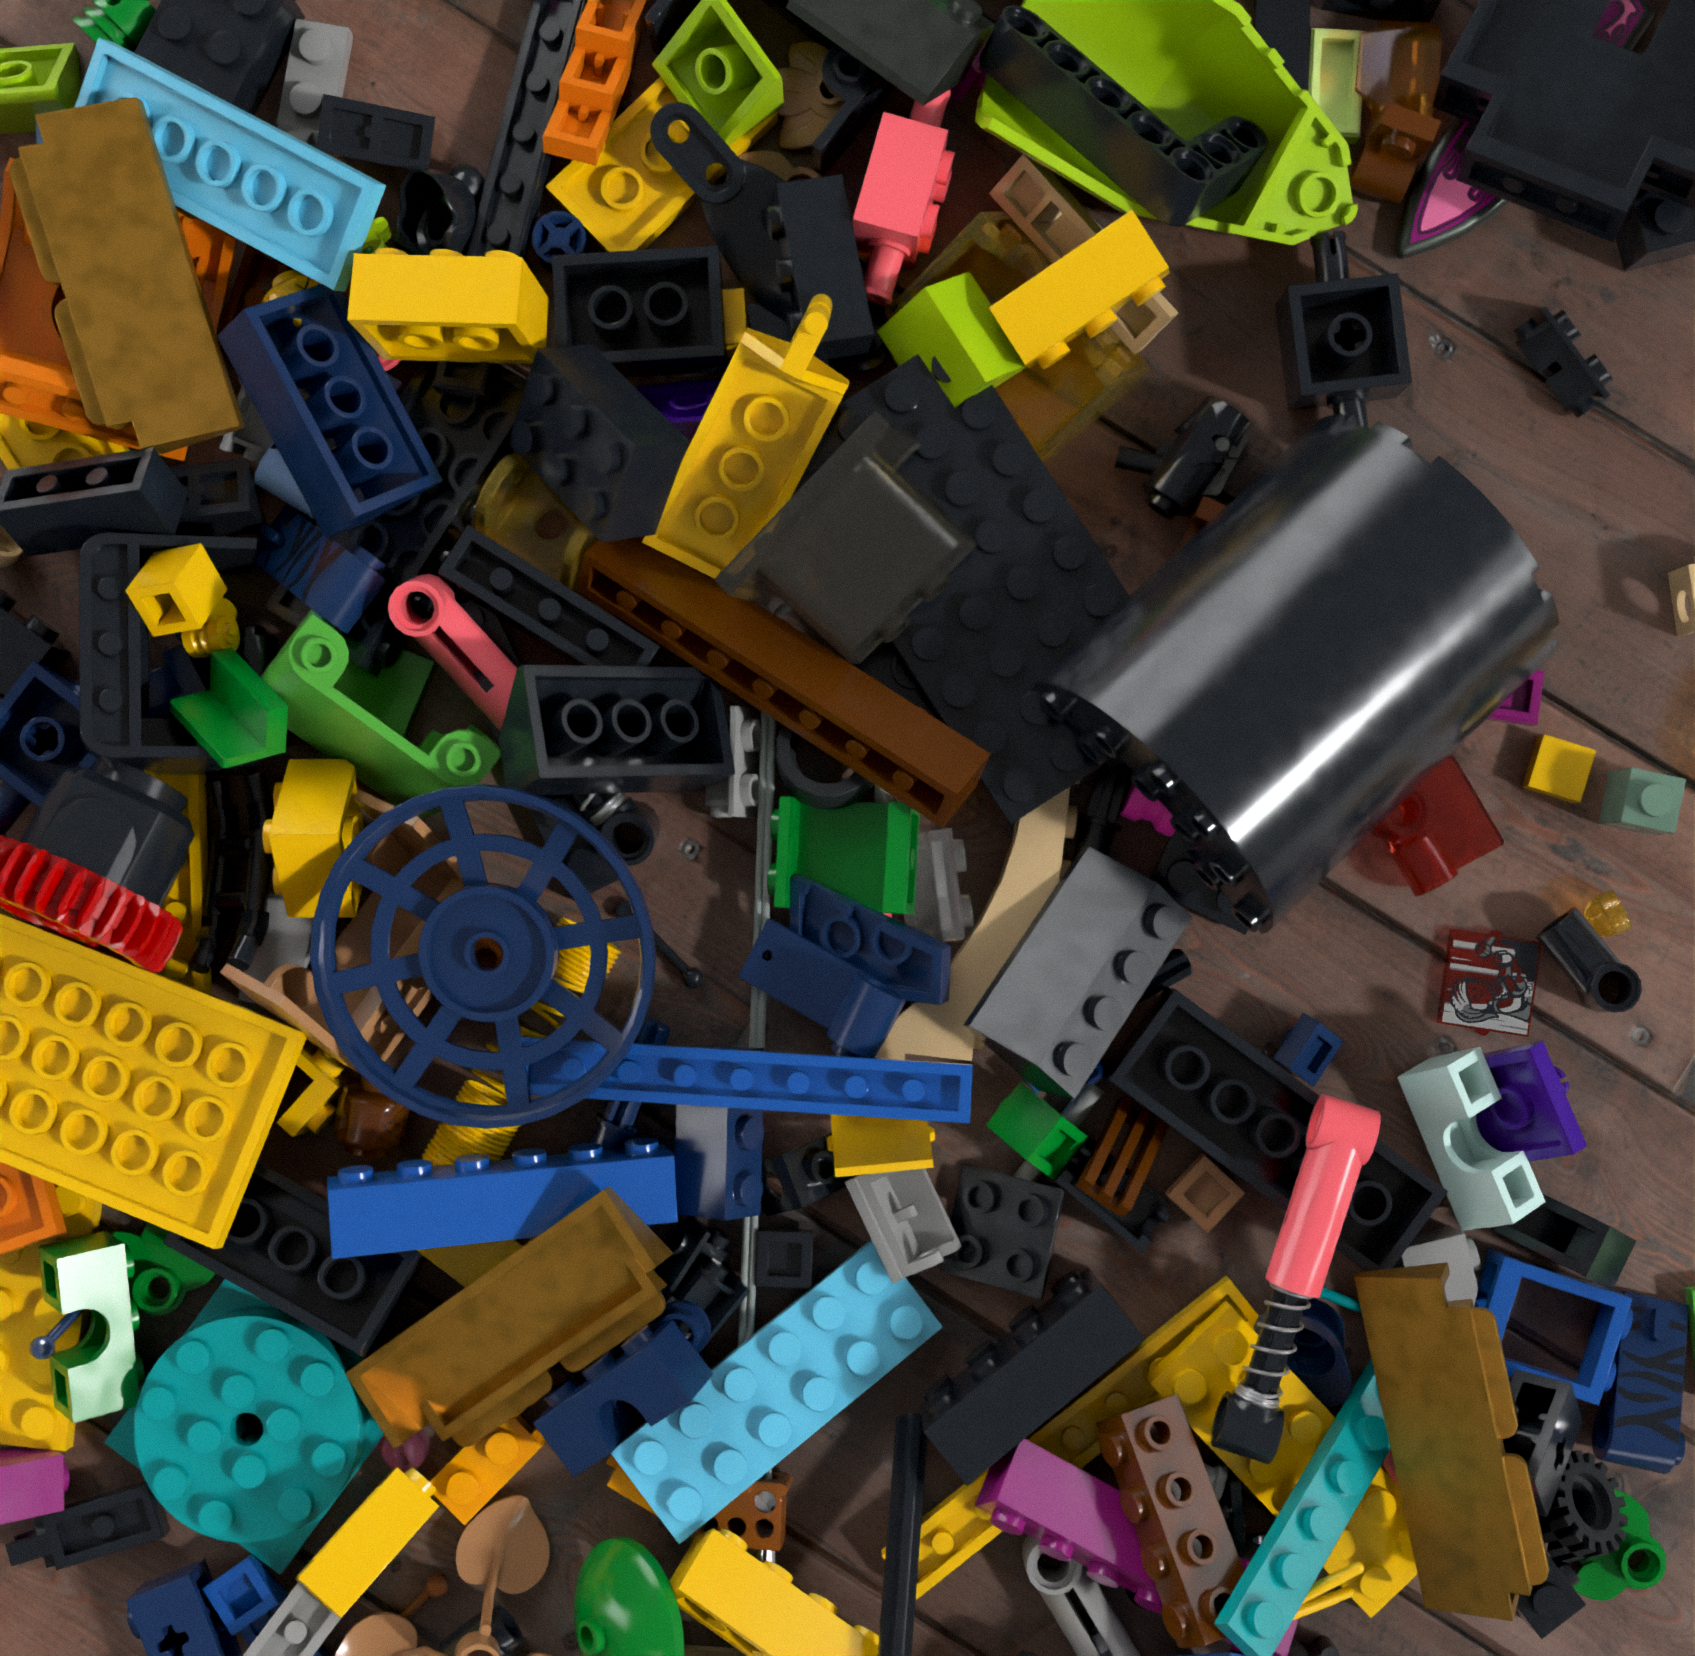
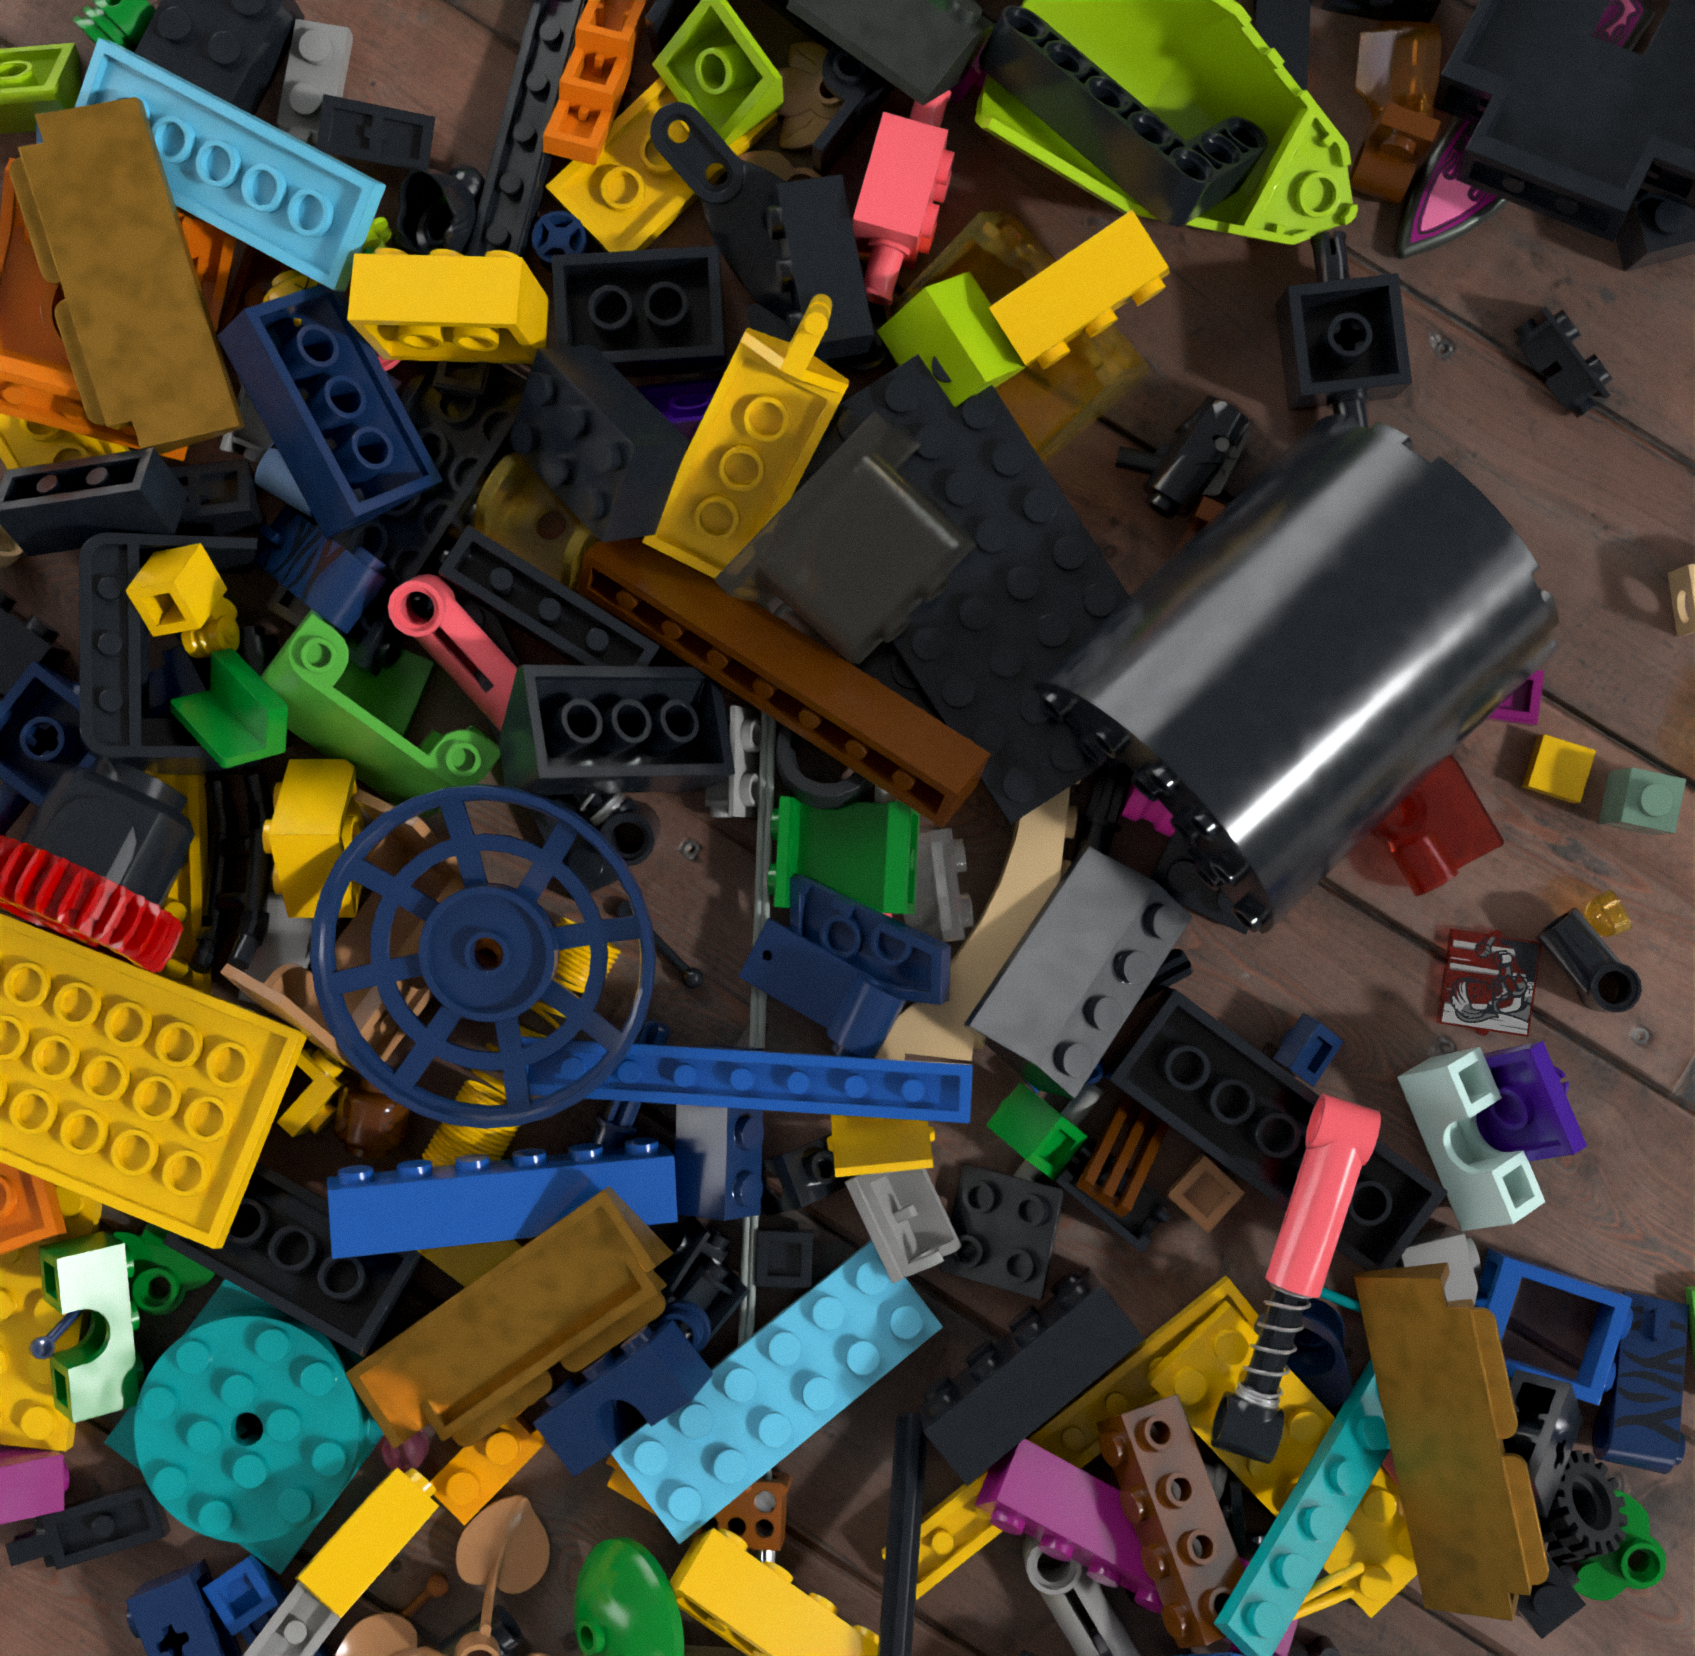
yellow tile [722,288,748,358] -> none
tan hinge [989,154,1178,355] -> none
yellowish green tile [1307,28,1365,144] -> none
black slope [1491,1194,1636,1290] -> none

